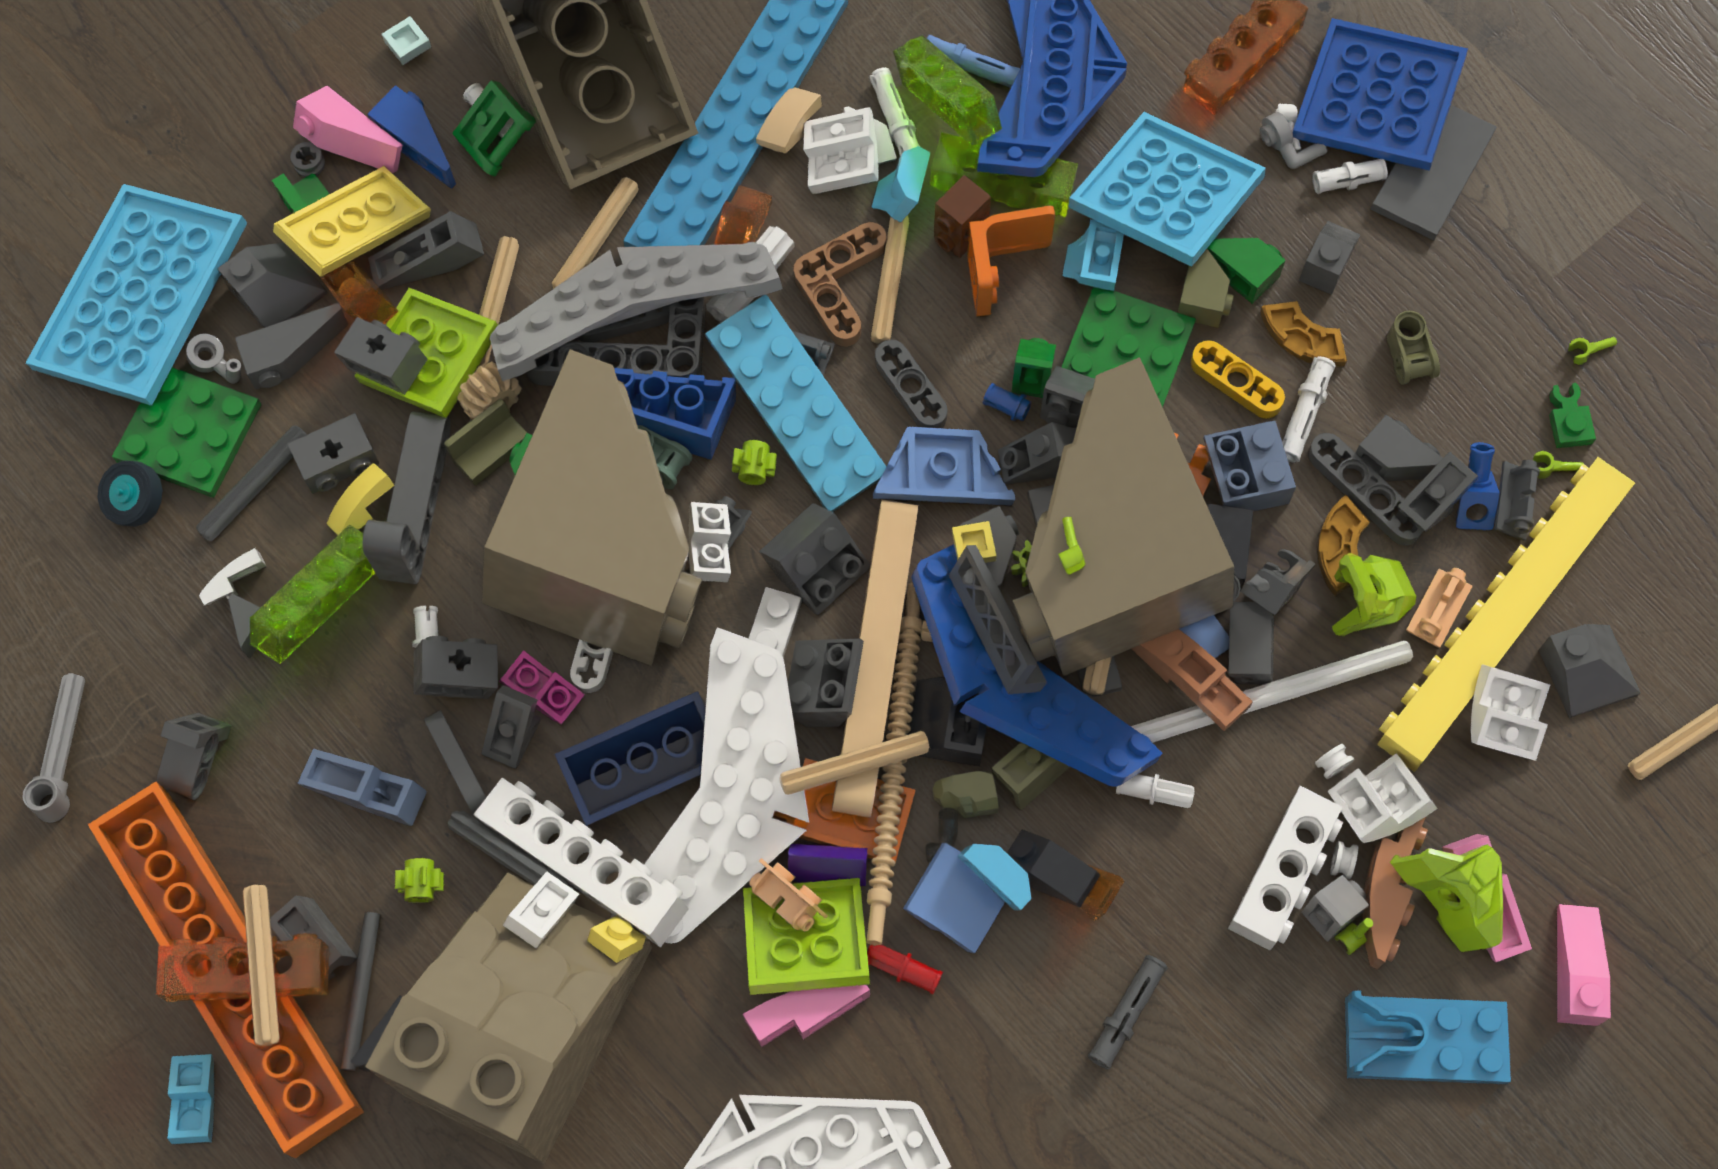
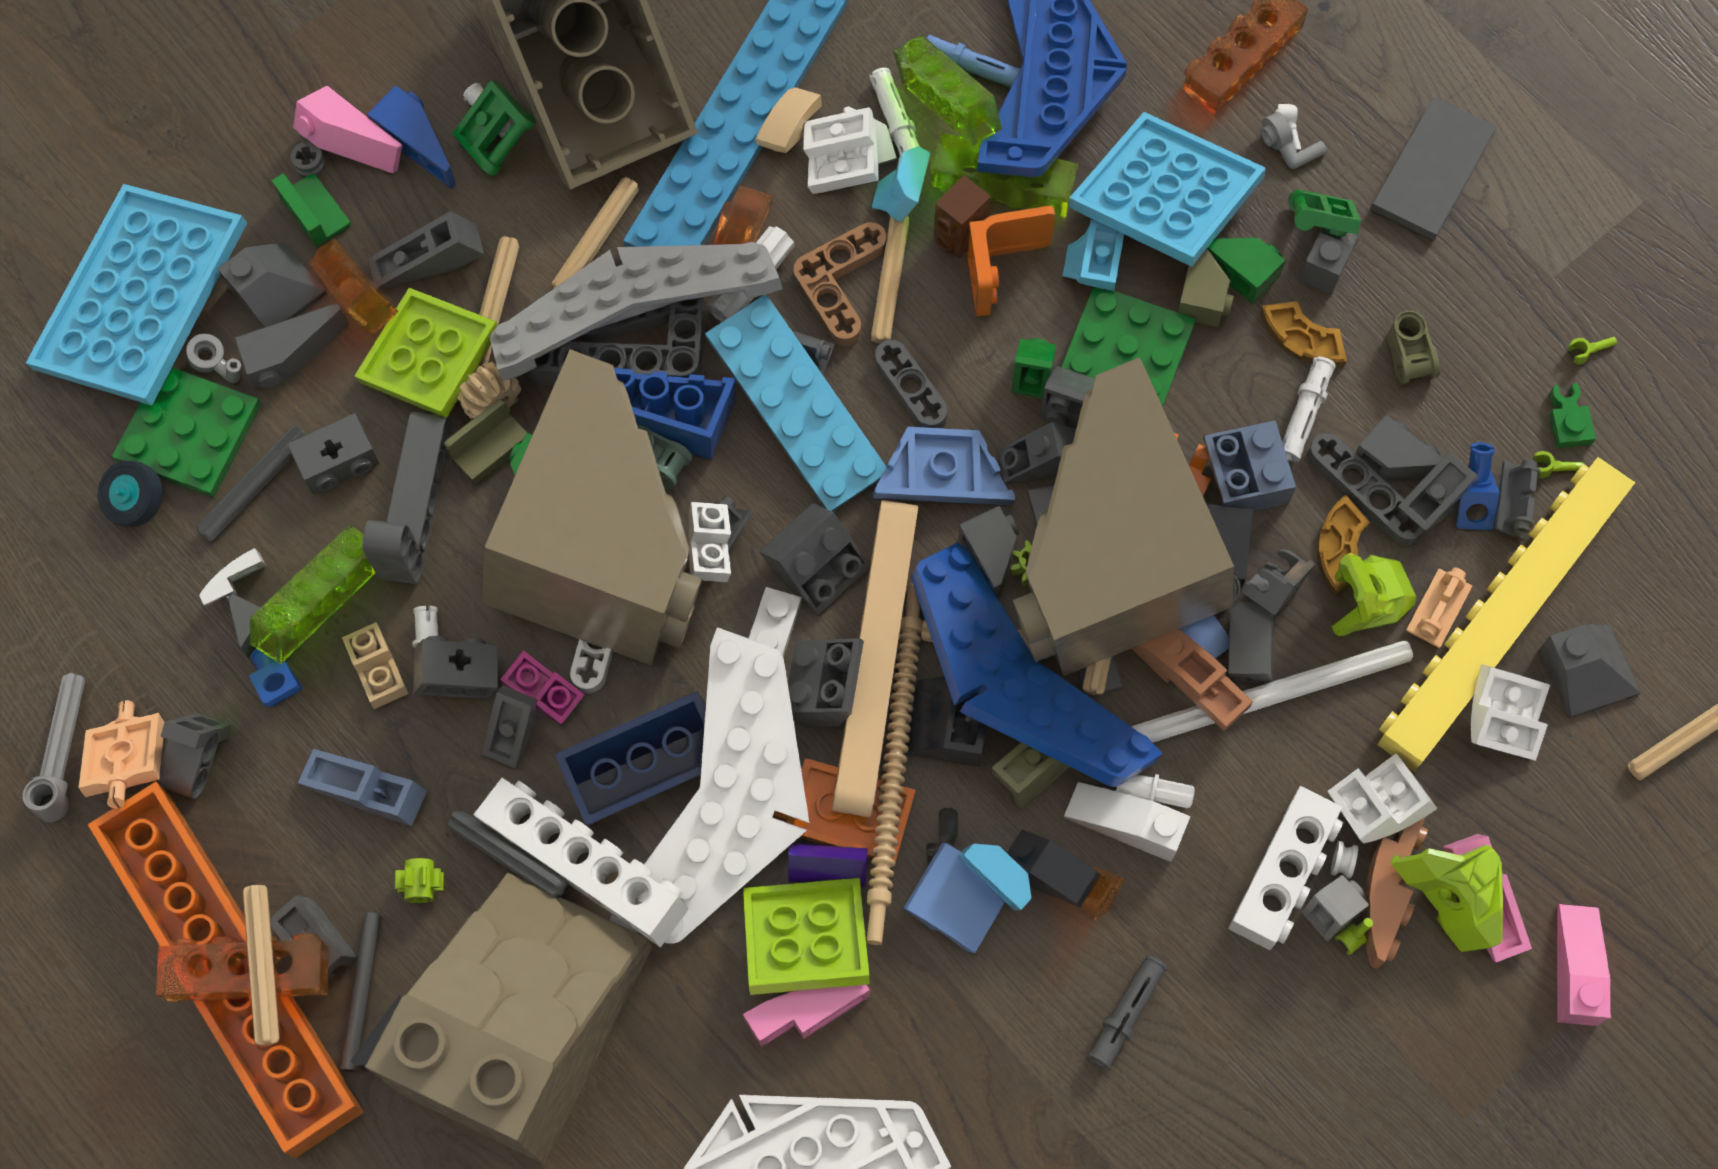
medium azure slope [167,1054,214,1144] -> none
light yellow tile [273,166,431,277] -> none
light yellow slope [326,463,395,542] -> none
dark grey brick [334,317,428,395] -> none
light aqua plate [382,16,431,65] -> none
dark grey beam [424,710,487,814] -> none
white plate [503,872,579,948] -> none
light yellow plate [587,915,646,963] -> none
lime gear [732,440,777,485] -> none
light nougat hinge [749,858,828,932] -> none
tan axle [780,731,930,795] -> none
red axle [867,944,943,995] -> none
olive rock [932,771,999,818] -> none
dark grey fence [949,545,1047,694] -> none
light yellow plate [952,521,996,563] -> none
blue pin [983,383,1032,422] -> none
lime hand [1058,517,1086,575] -> none
yellow beam [1191,341,1285,419] -> none
blue plate [1293,18,1468,171] -> none
white pin [1312,159,1388,194] -> none
white bush [1315,744,1355,779] -> none
dark azure plate [1345,990,1511,1084] -> none
none -> light nougat plate [79,700,164,809]
none -> blue bracket [249,646,303,707]
none -> tan slope [342,622,409,709]
none -> white slope [1064,782,1190,862]
none -> green plate [1288,190,1361,236]

